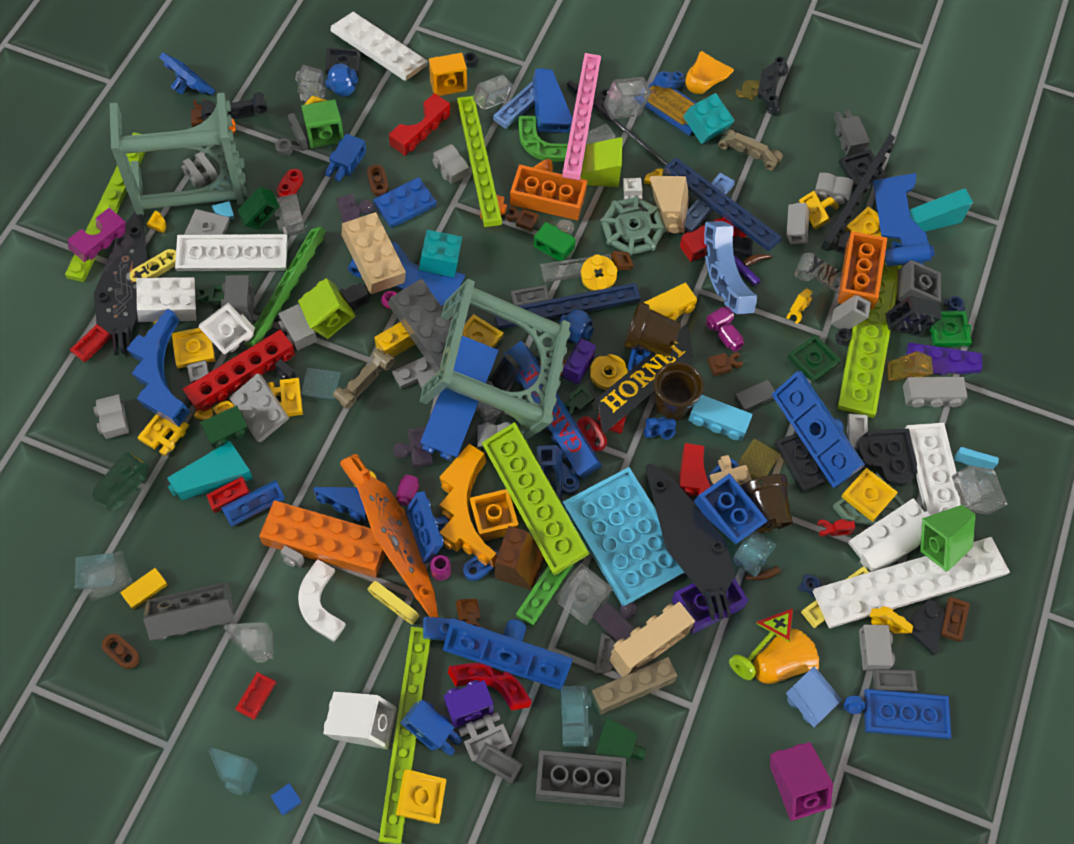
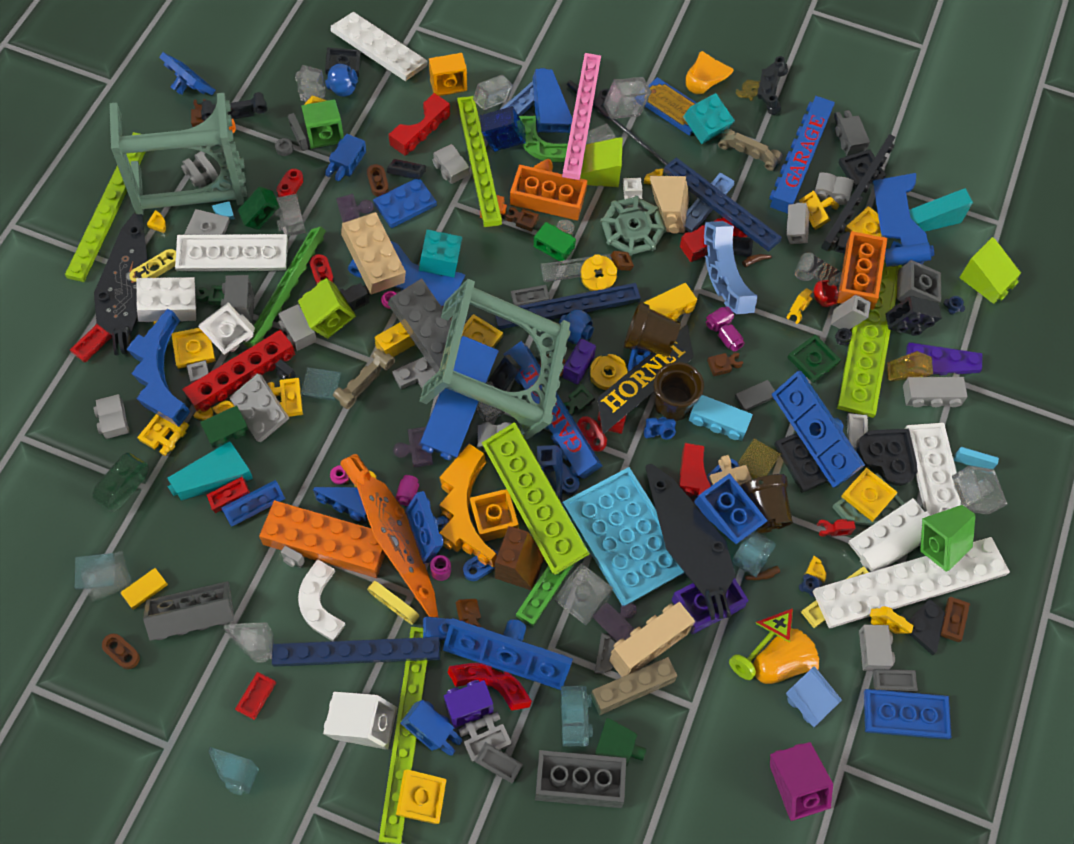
magenta arch [68,207,125,263] -> none
blue tile [271,783,302,816] -> none
black plate [463,52,479,68] -> none
blue plate [654,71,686,88] -> none
dark purple piece [734,256,761,287] -> none
blue plate [844,696,865,714] -> none
green plate [929,311,972,347] -> none
none -> dark blue plate [272,637,440,667]
none -> red plate [310,254,334,284]
none -> dark pink plate [330,465,349,485]
none -> black plate [387,159,426,180]
none -> clear blue brick [480,106,526,152]
none -> blue brick [769,96,835,214]
none -> yellow tile [805,556,826,583]
none -> red hair [813,280,839,307]
none -> lime slope [959,237,1021,304]

